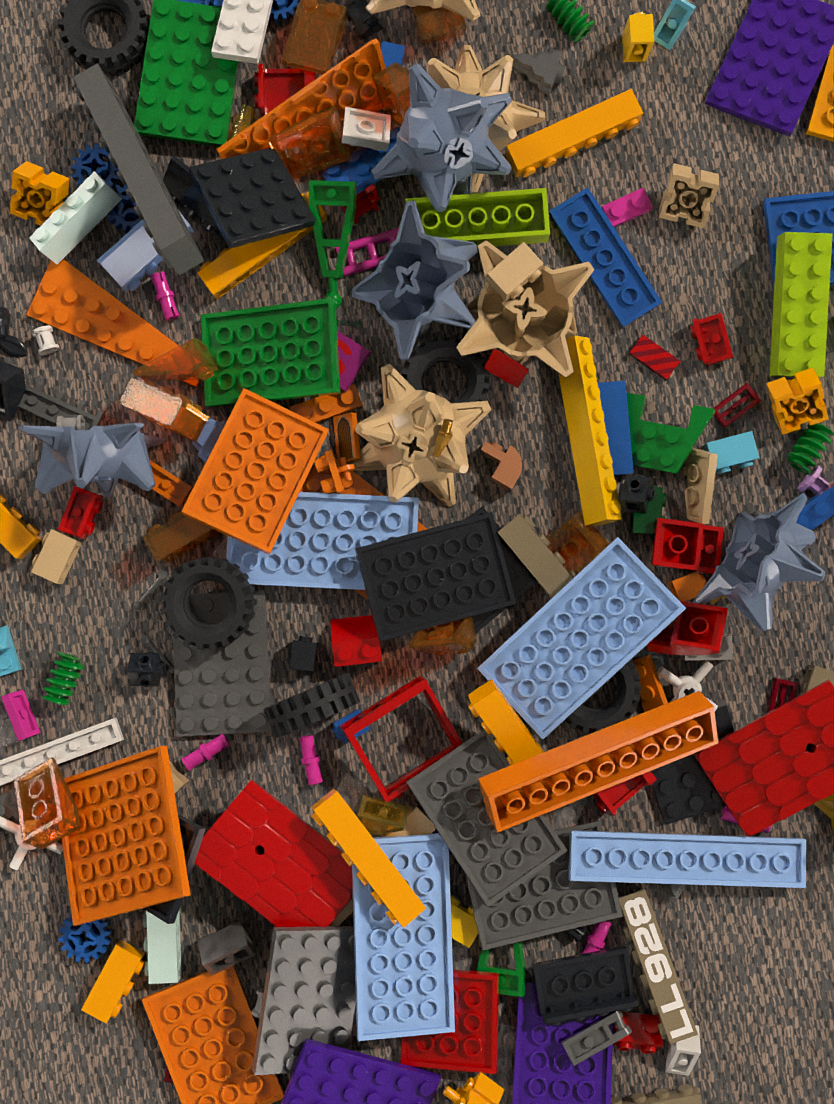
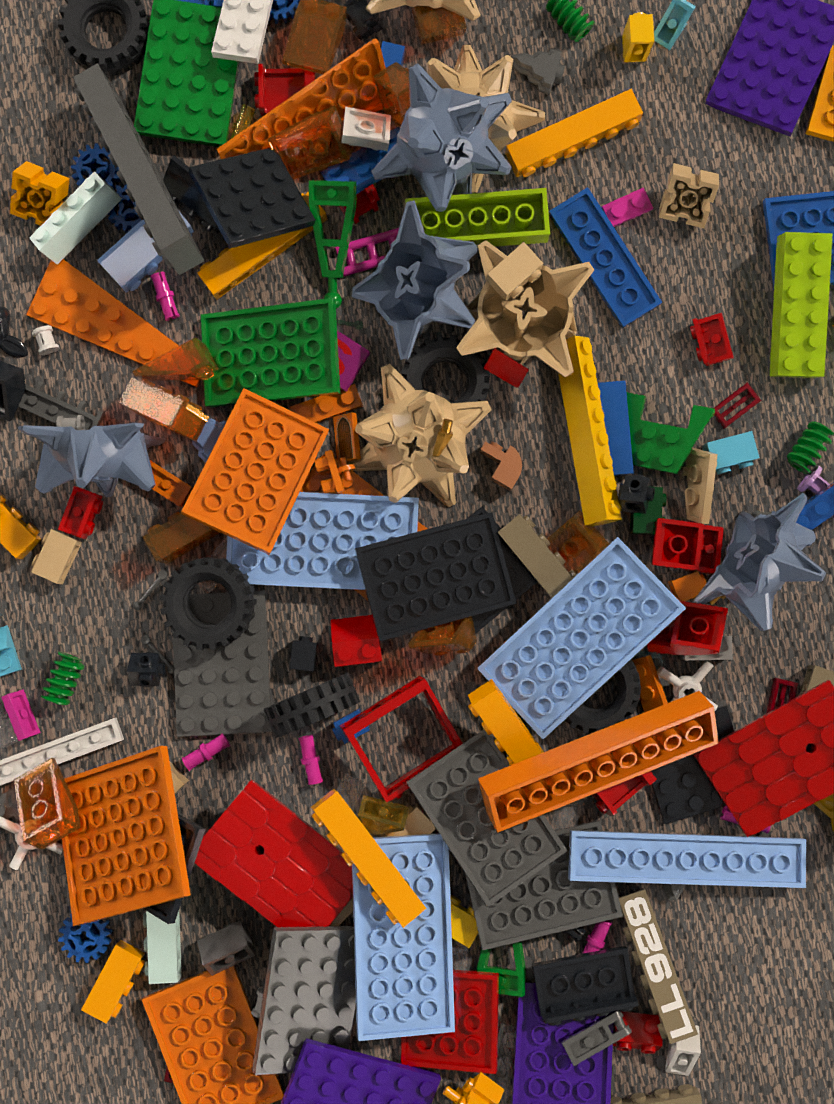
tile [629,335,680,381] -> none
light orange brick [766,368,829,435] -> none

